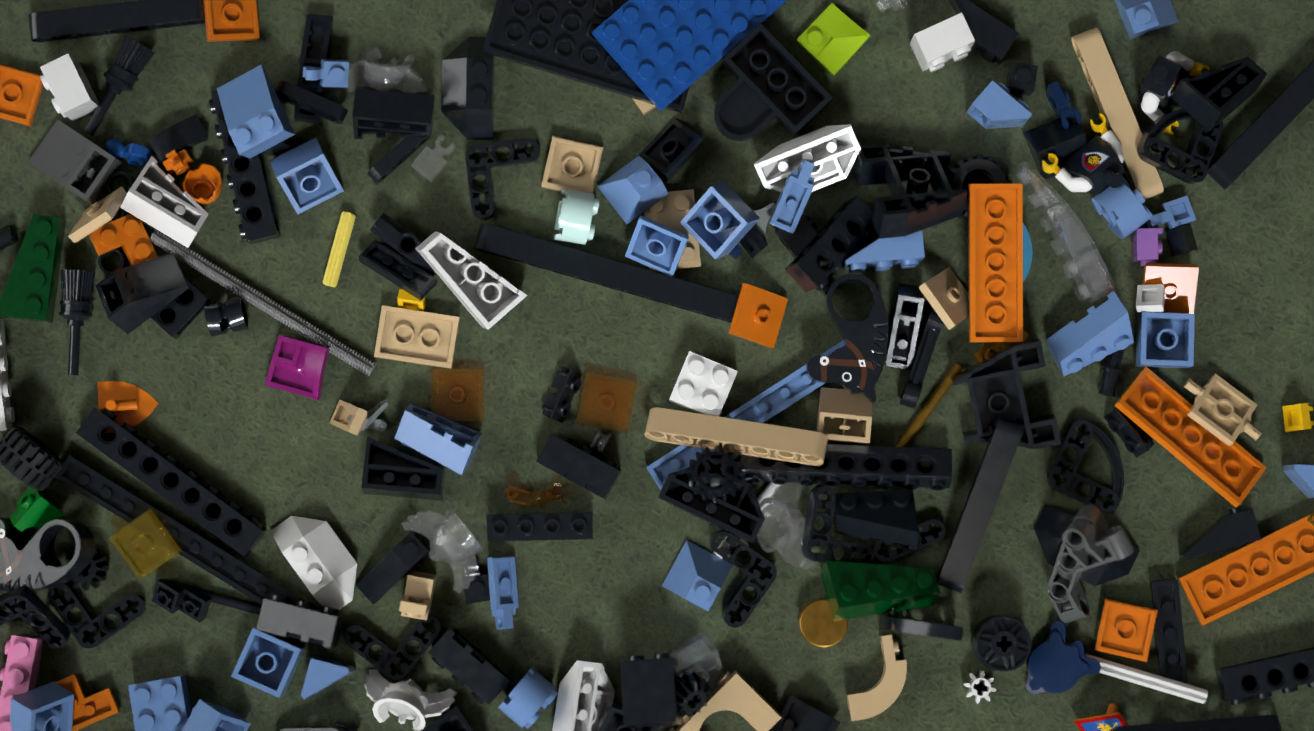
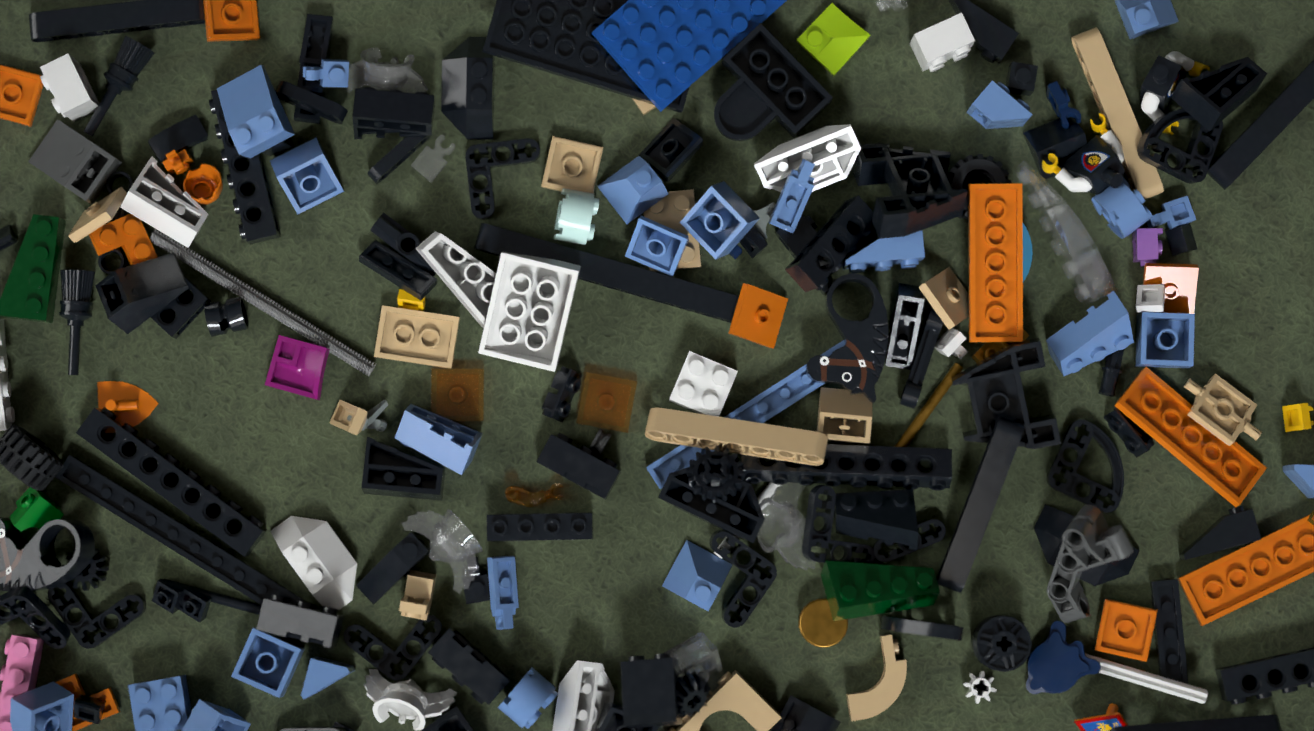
blue plate [105,139,152,167] -> none
clear yellow tile [109,508,182,580] -> none
light yellow axle [323,211,356,287] -> none
none -> black slope [74,694,106,724]
none -> white slope [478,252,581,372]
none -> white tile [935,328,968,360]

